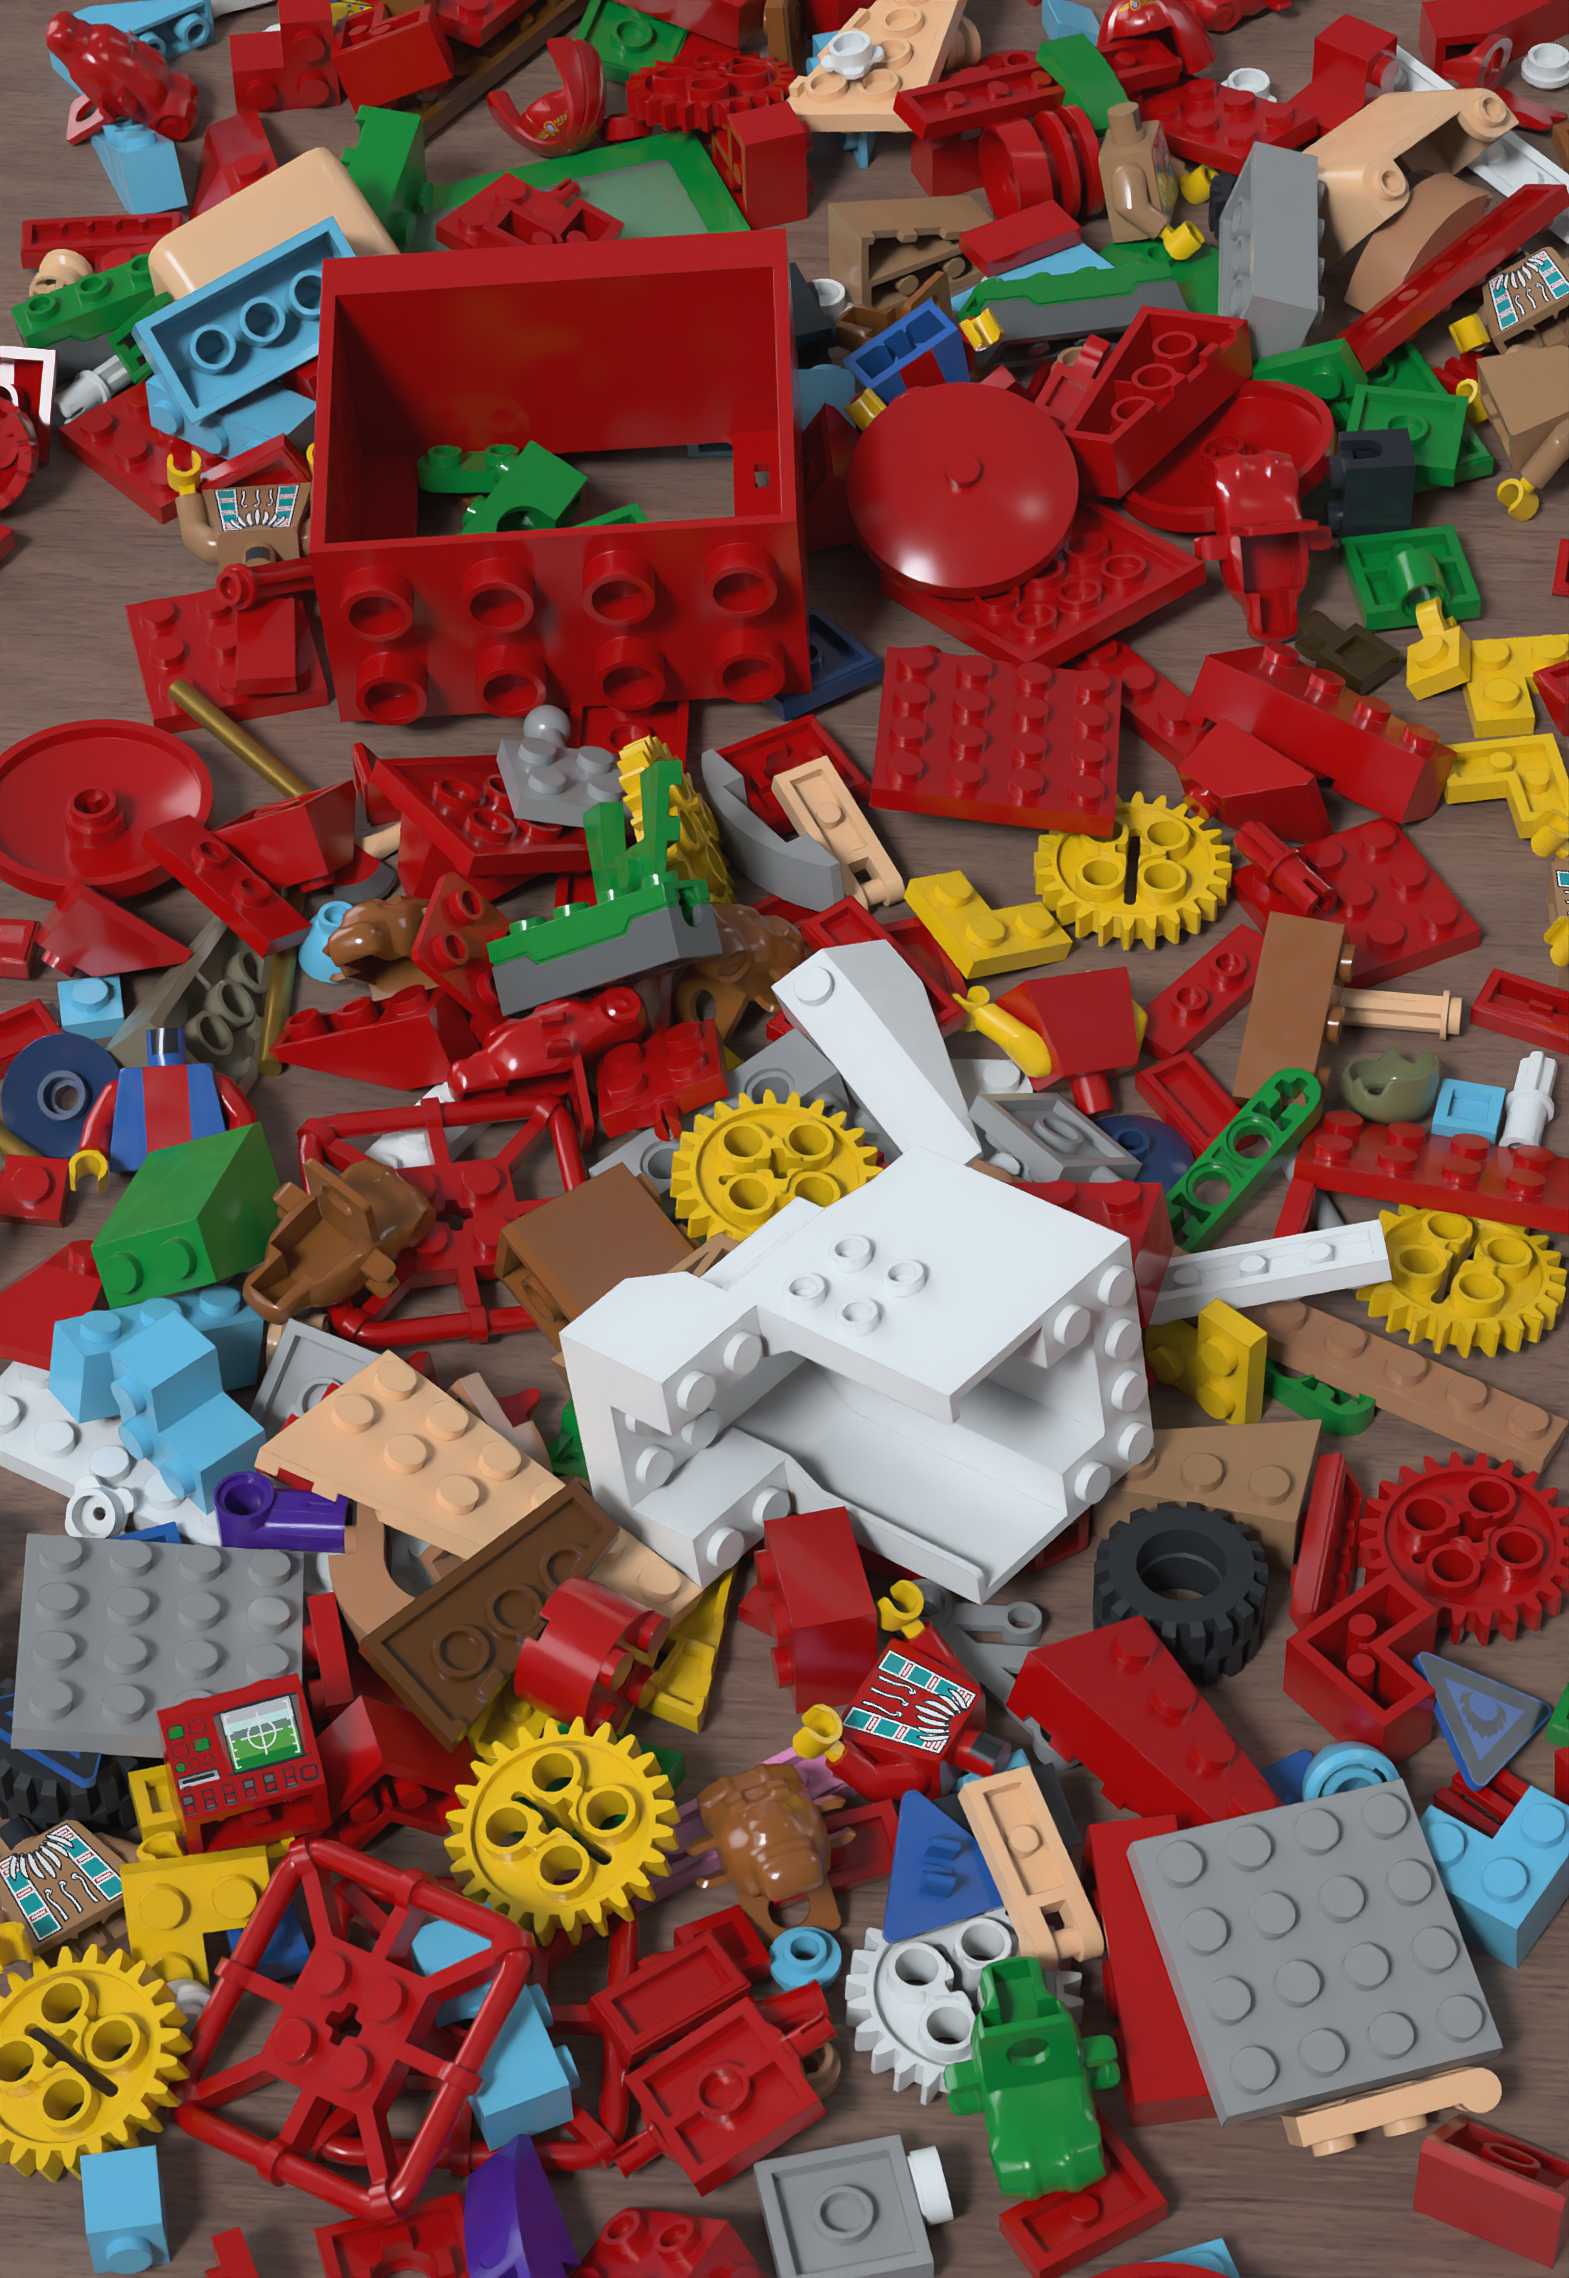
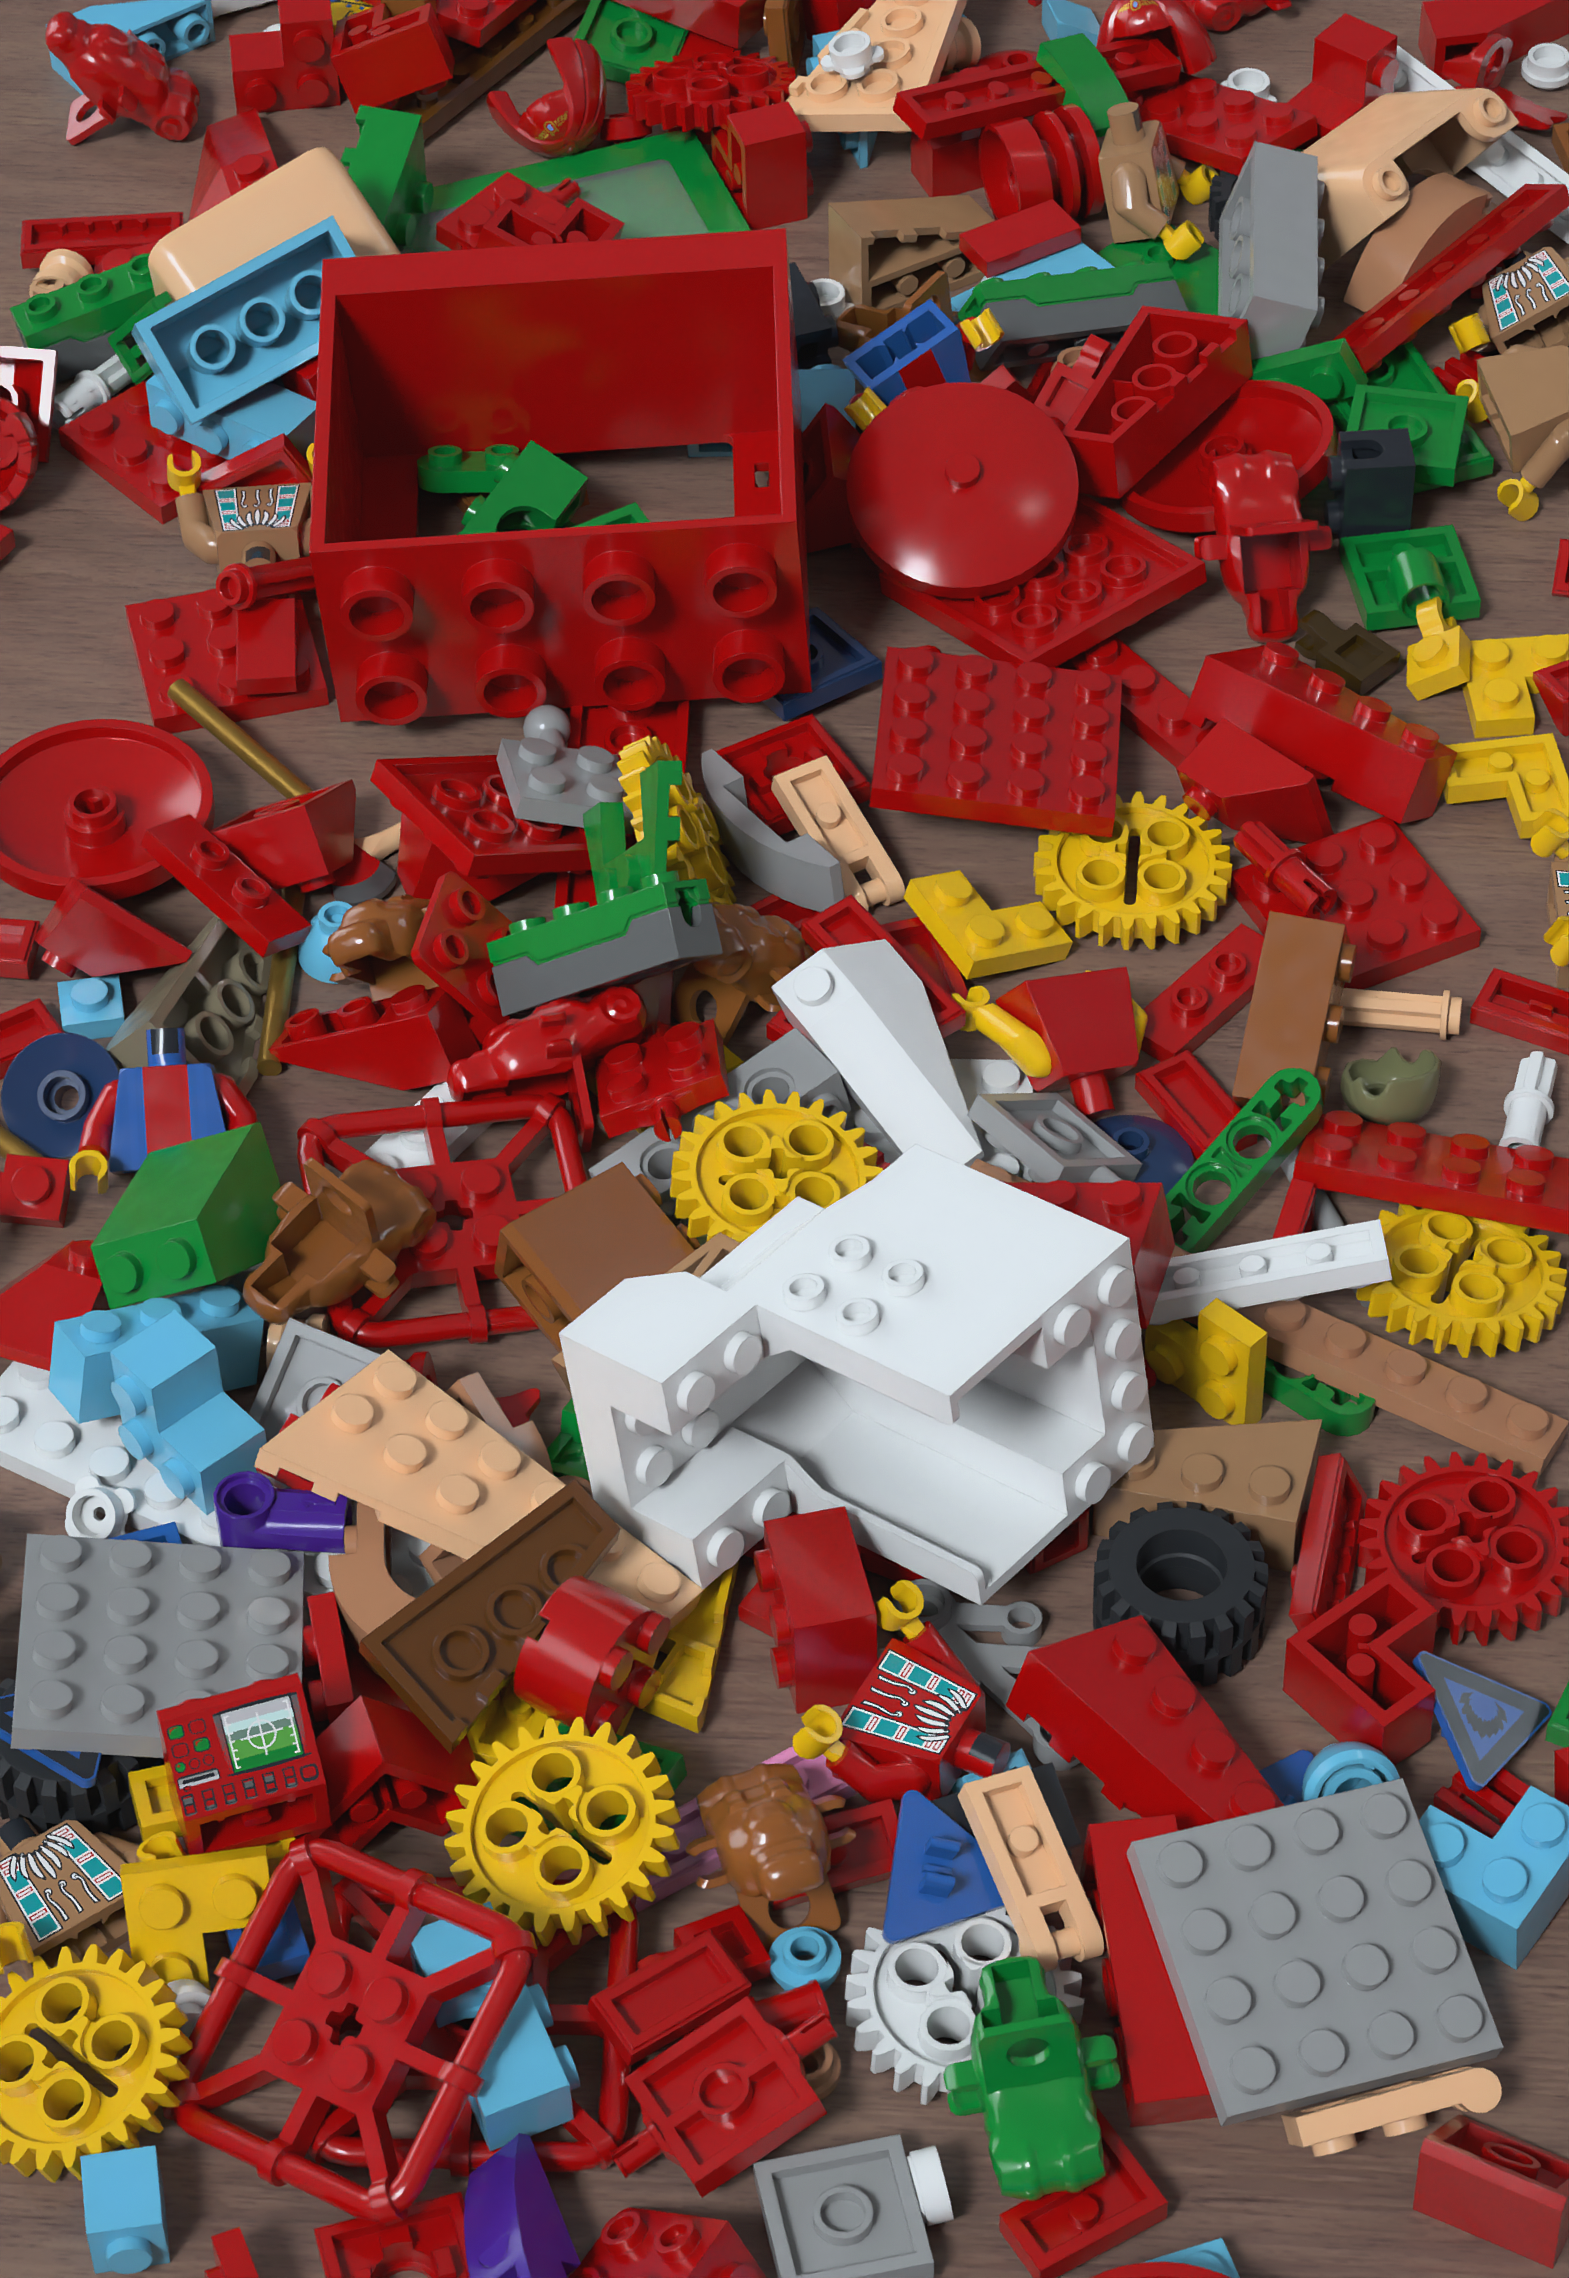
medium azure slope [90,118,188,214] -> none
red slope [351,742,402,827] -> none
medium azure plate [1431,1078,1506,1145] -> none

